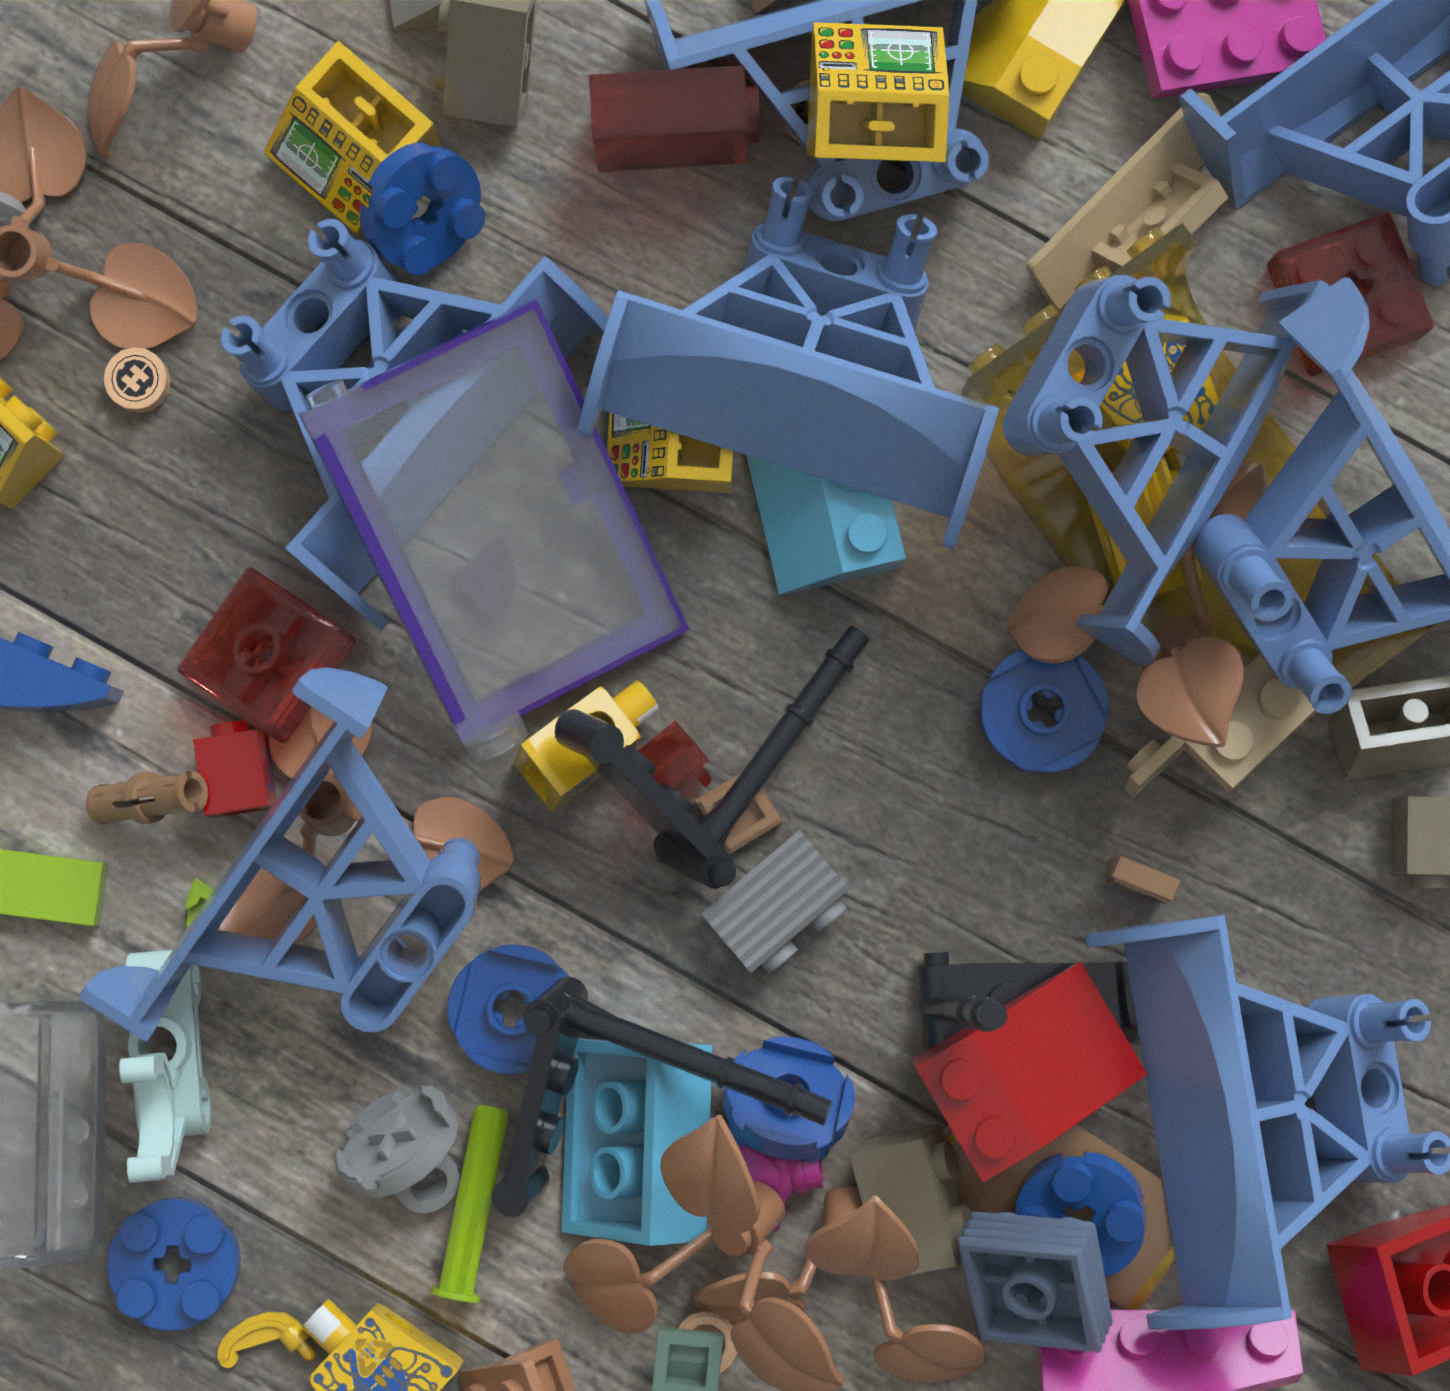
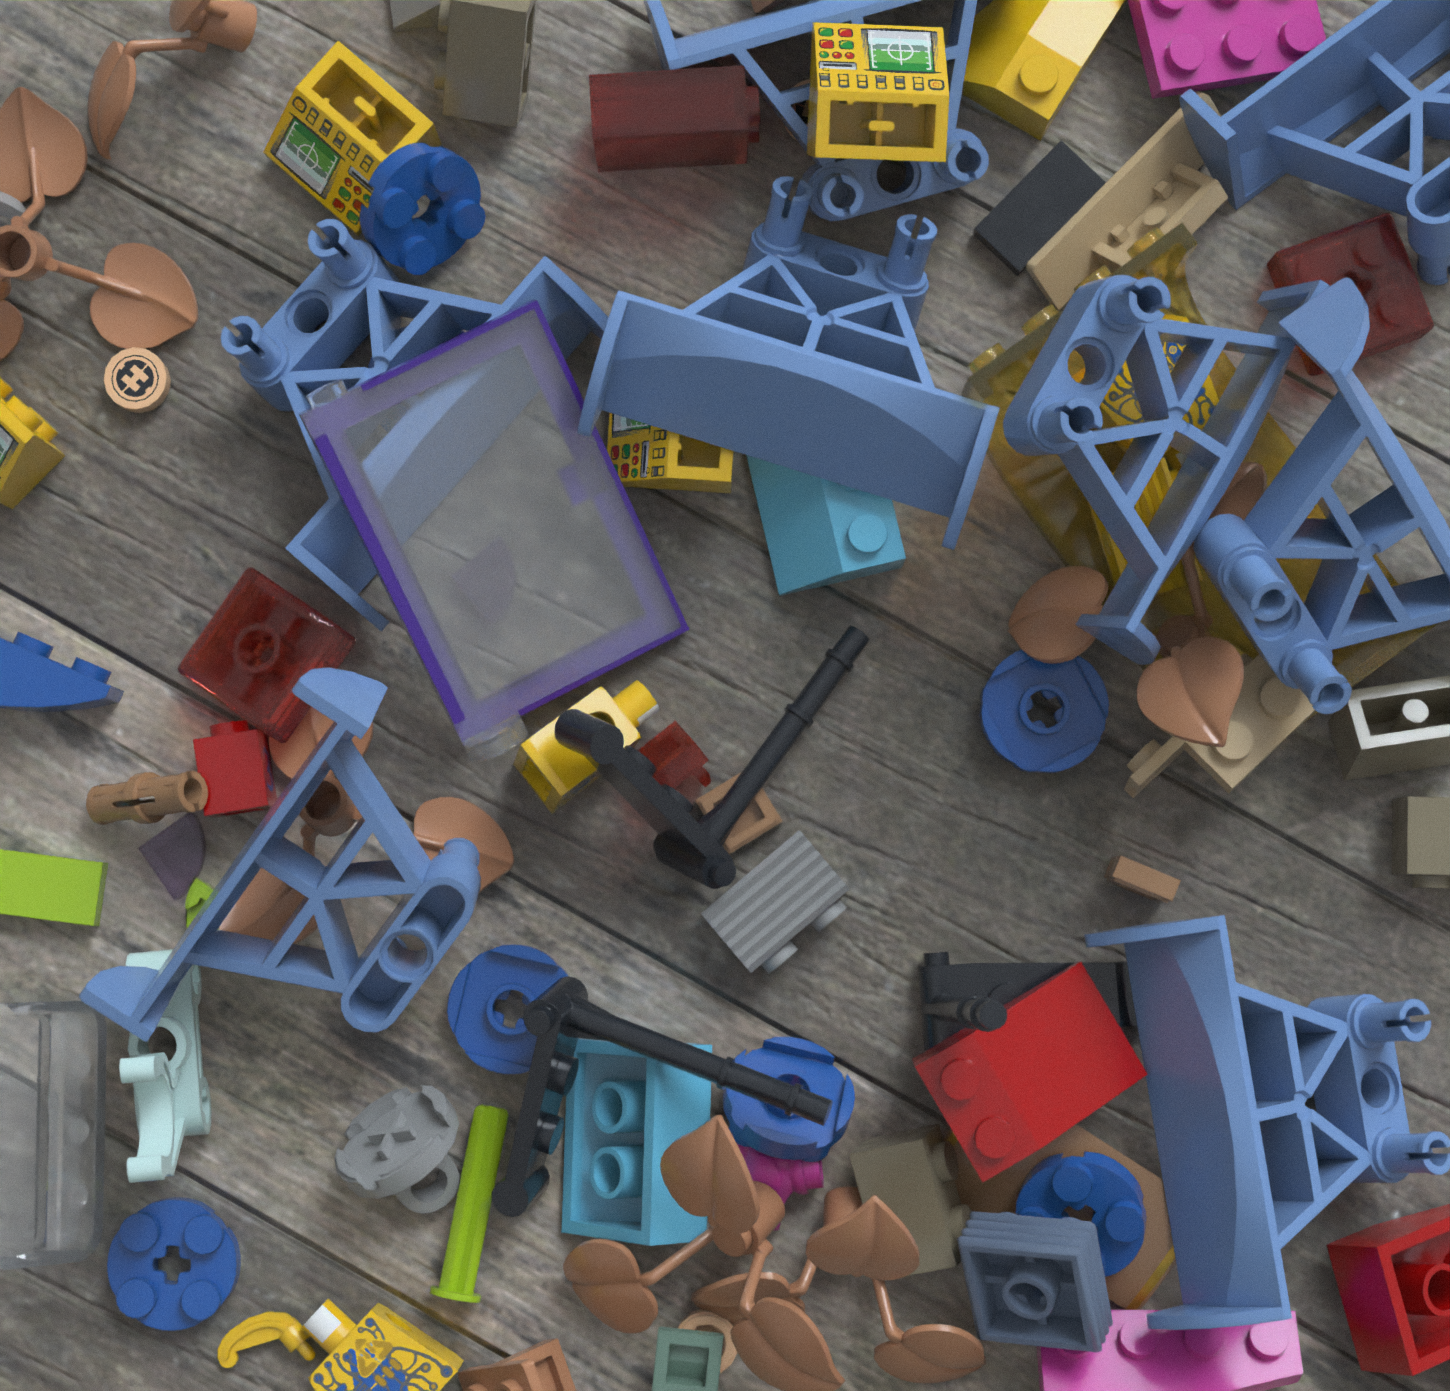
none -> clear purple tile [138,812,206,900]
none -> black tile [972,140,1106,276]

